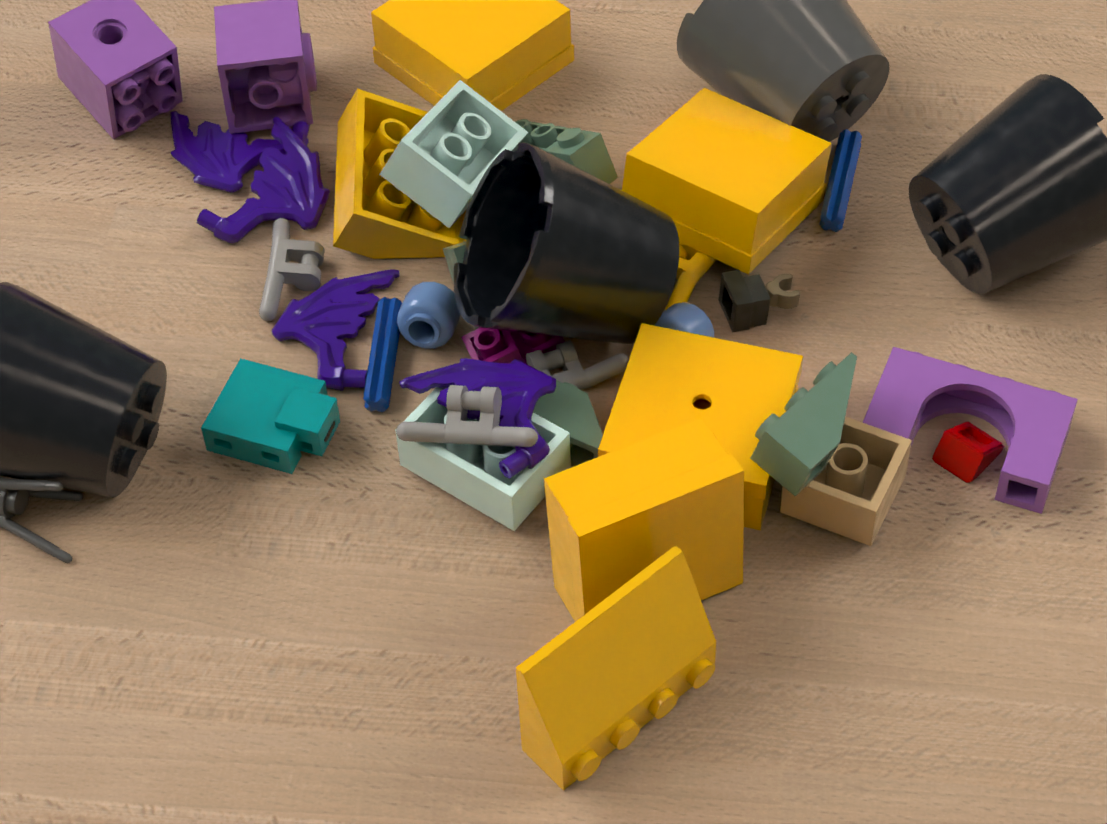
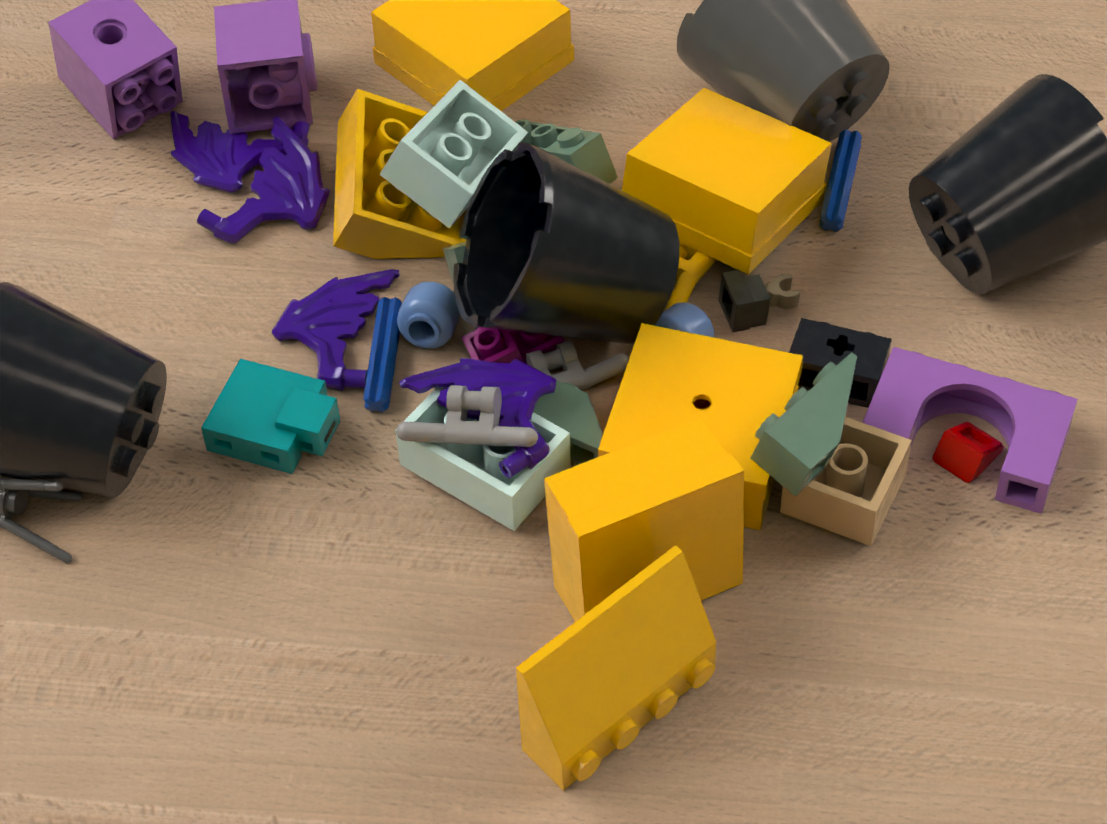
light grey piece [259,218,325,321] -> none
none -> black brick [789,318,892,408]

